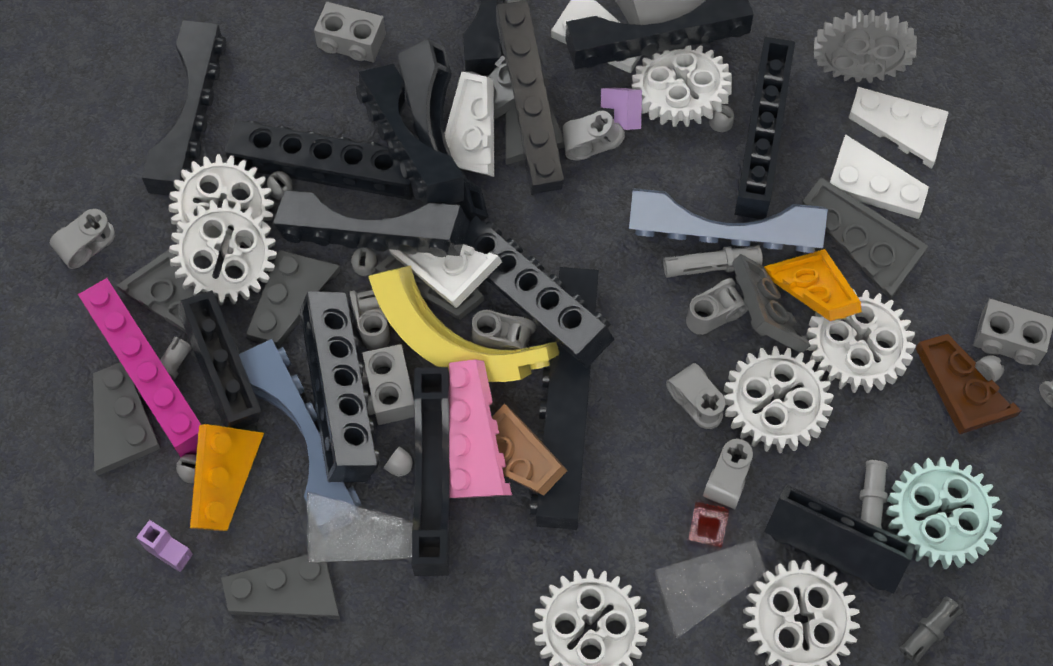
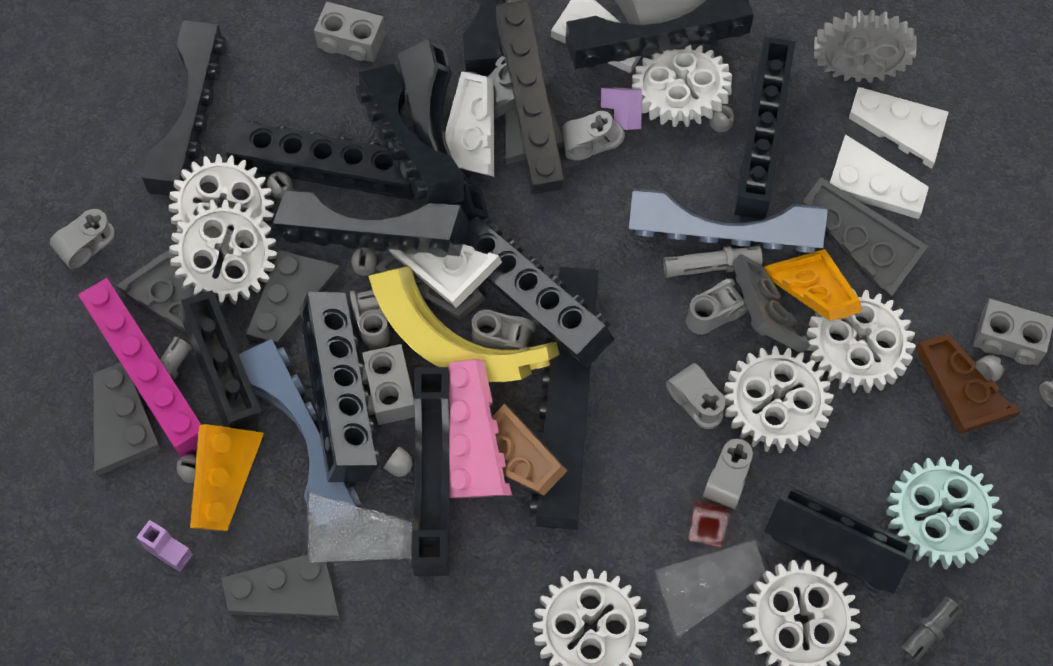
light grey pin [859,460,888,529] -> none

